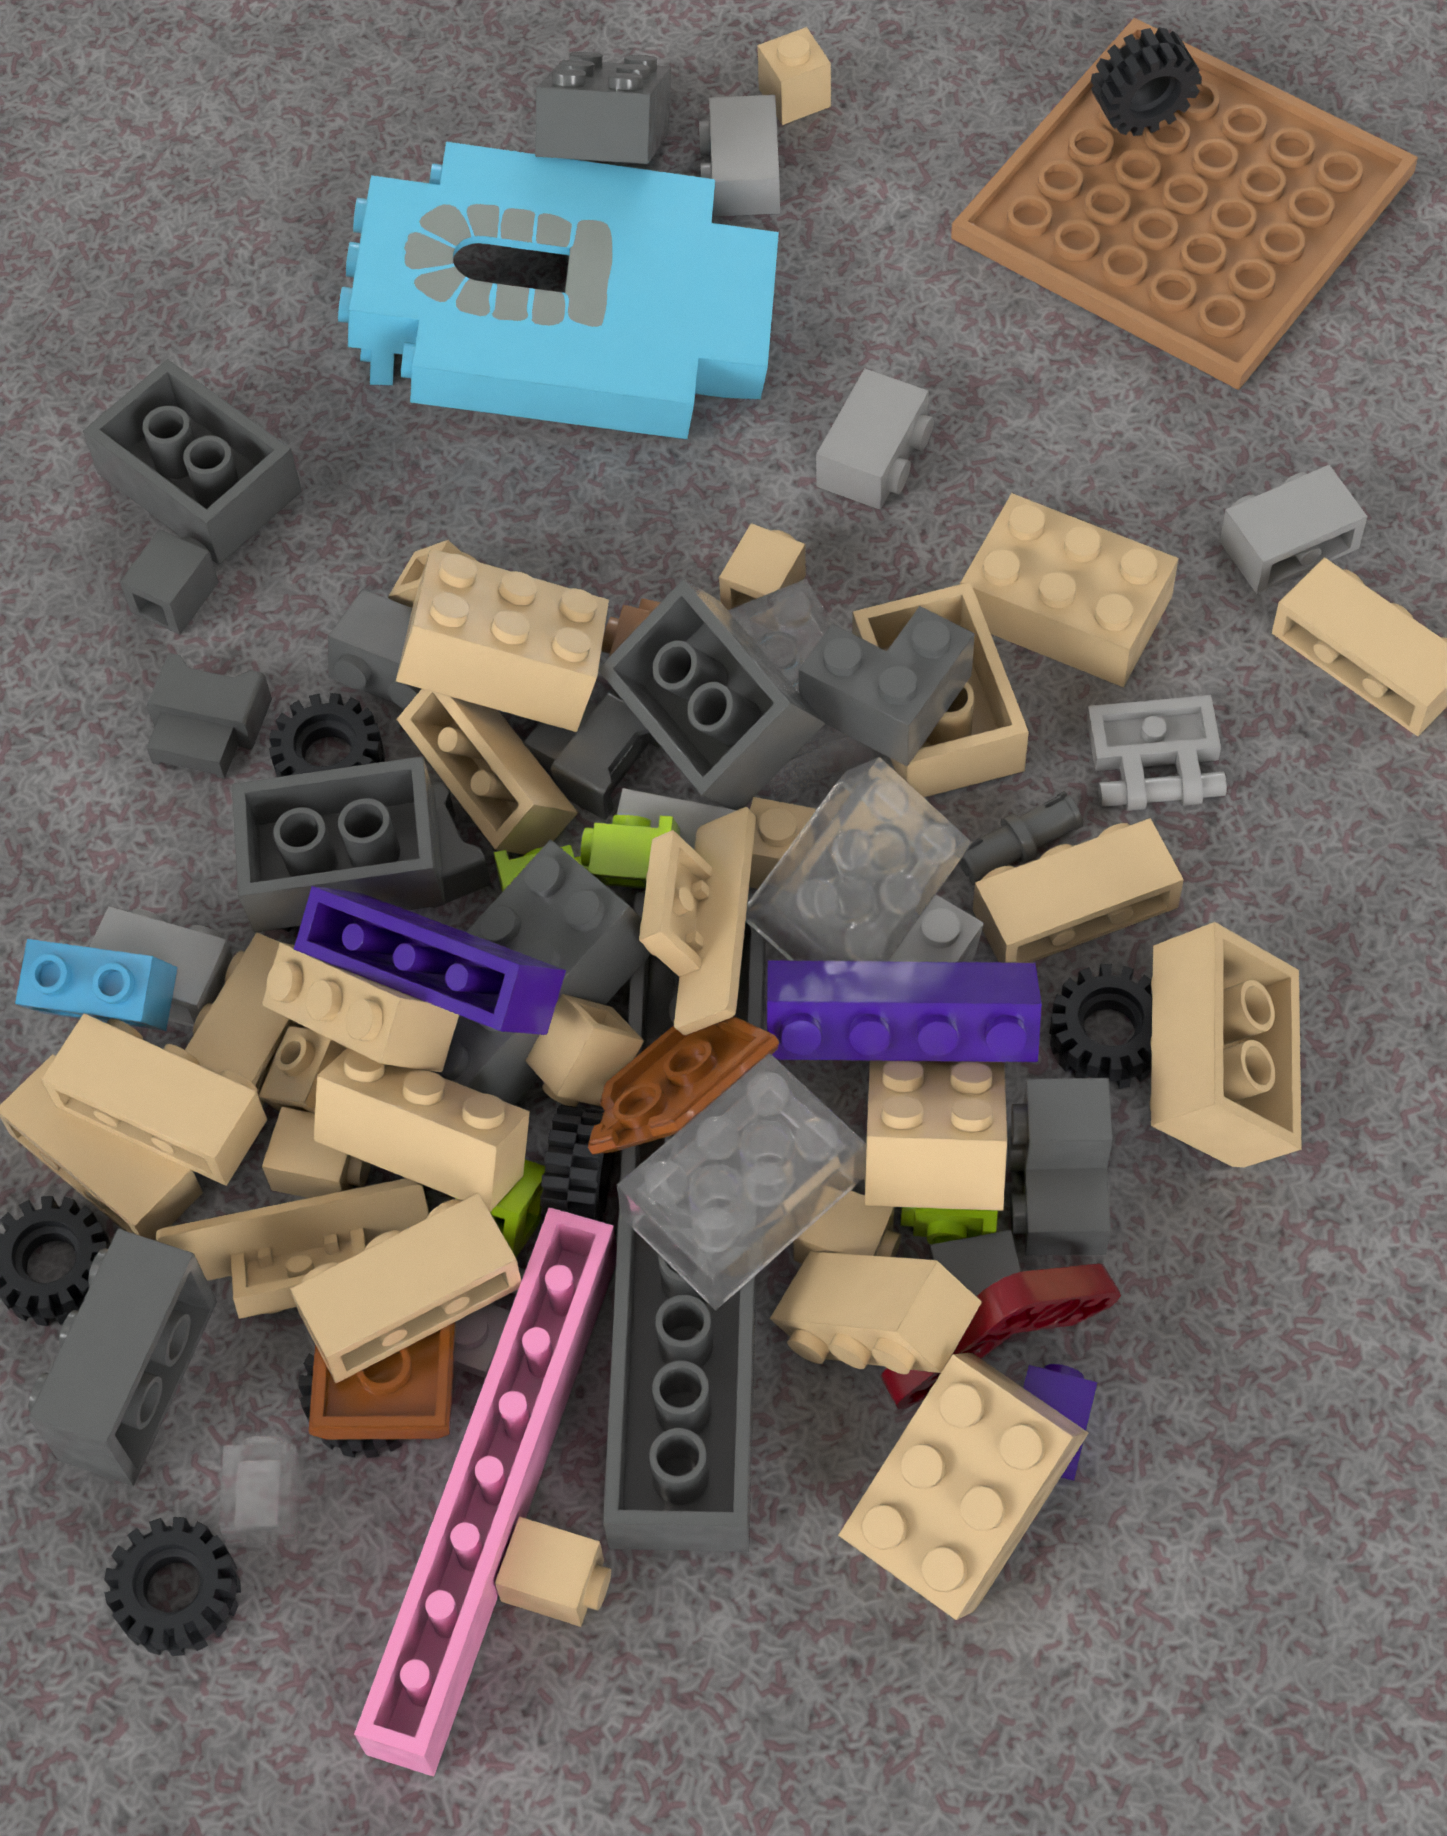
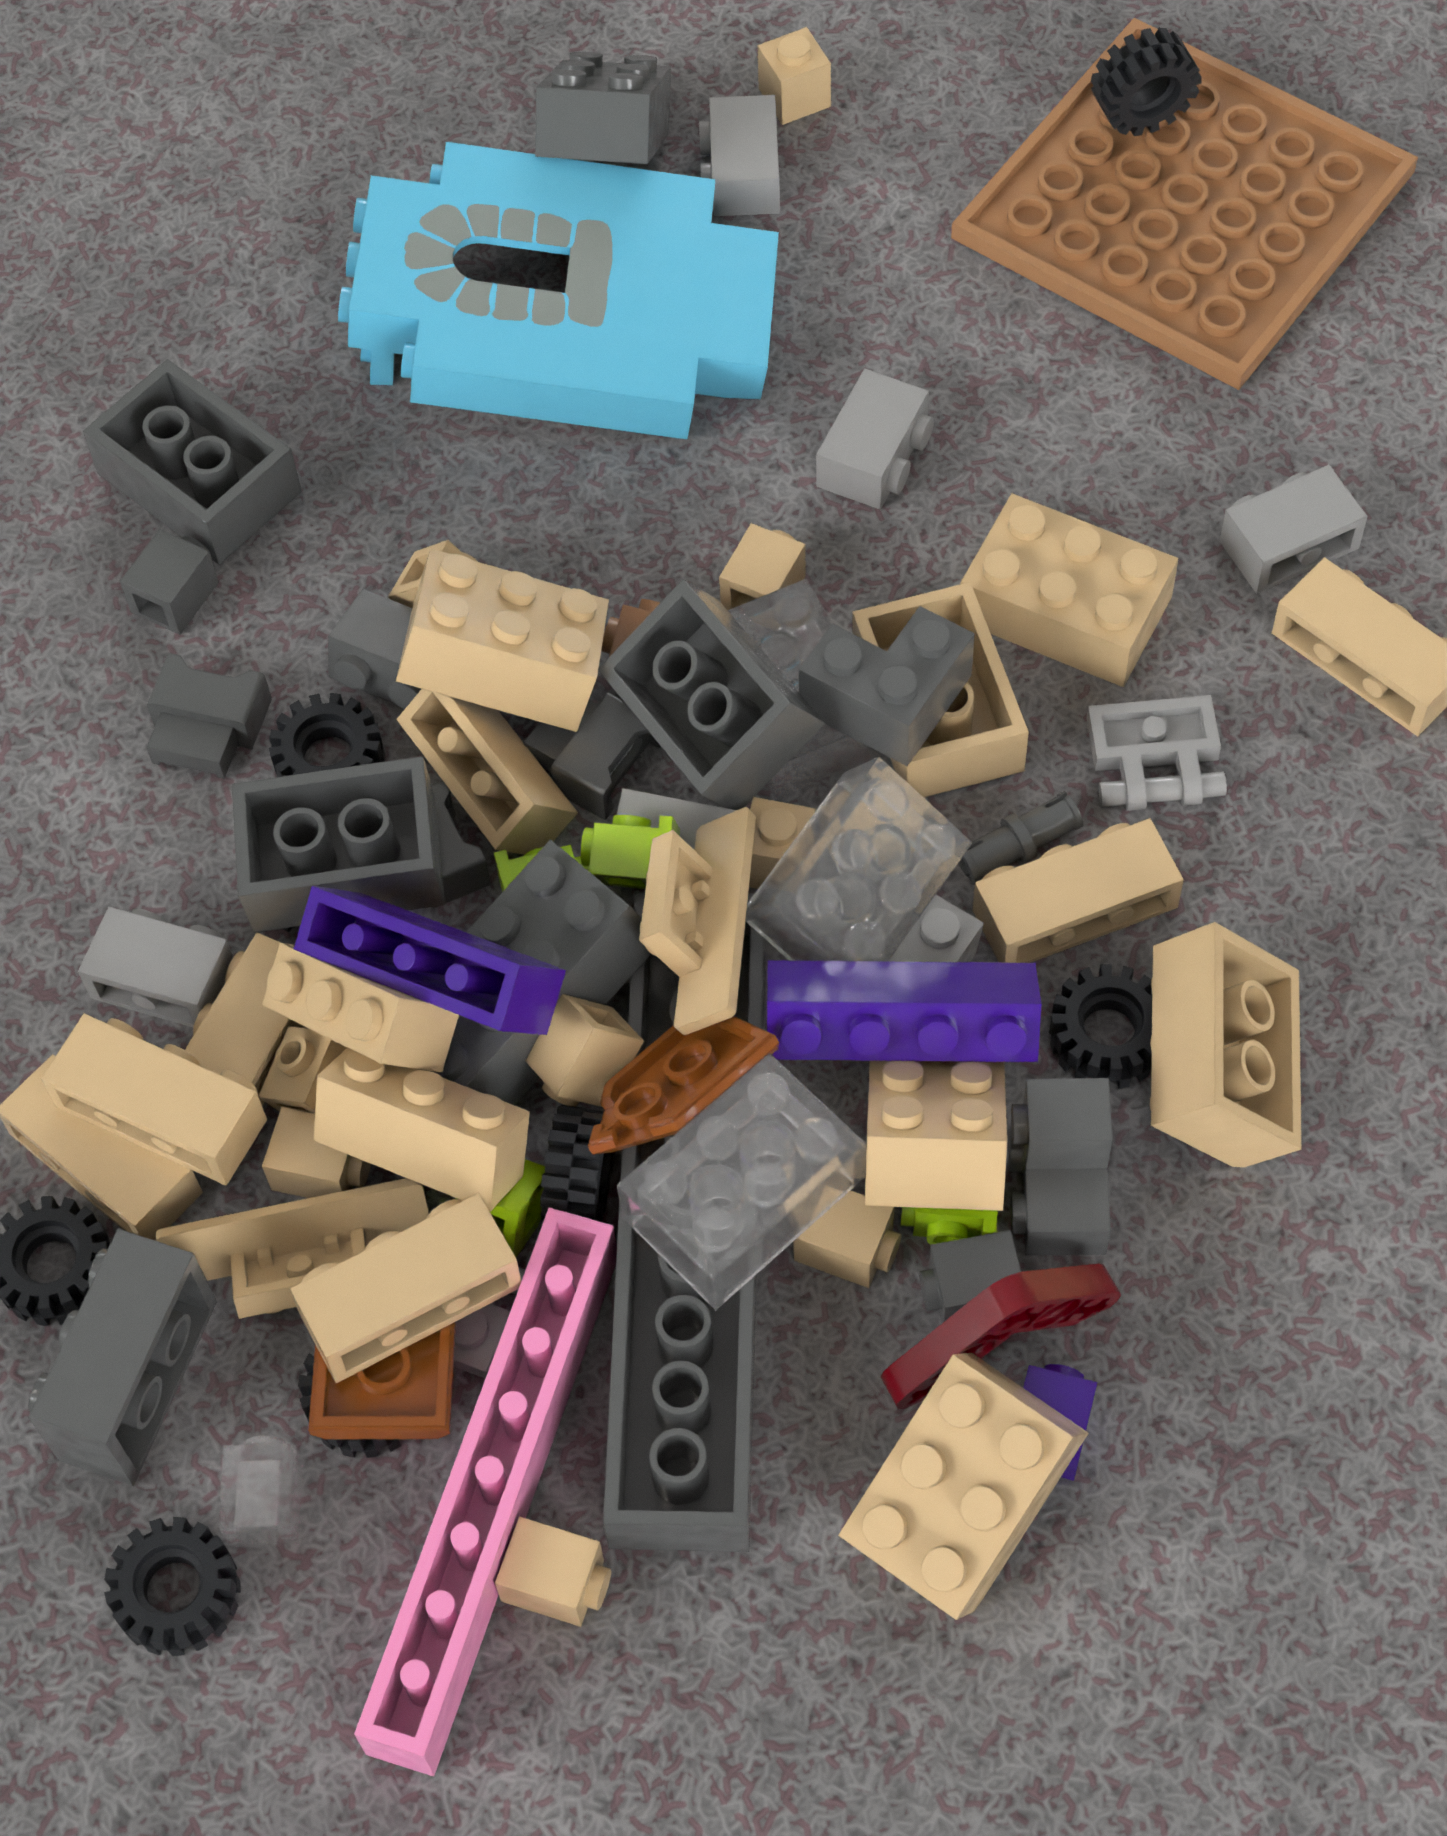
dark azure brick [15,939,178,1031] -> none
tan brick [770,1251,982,1374] -> none

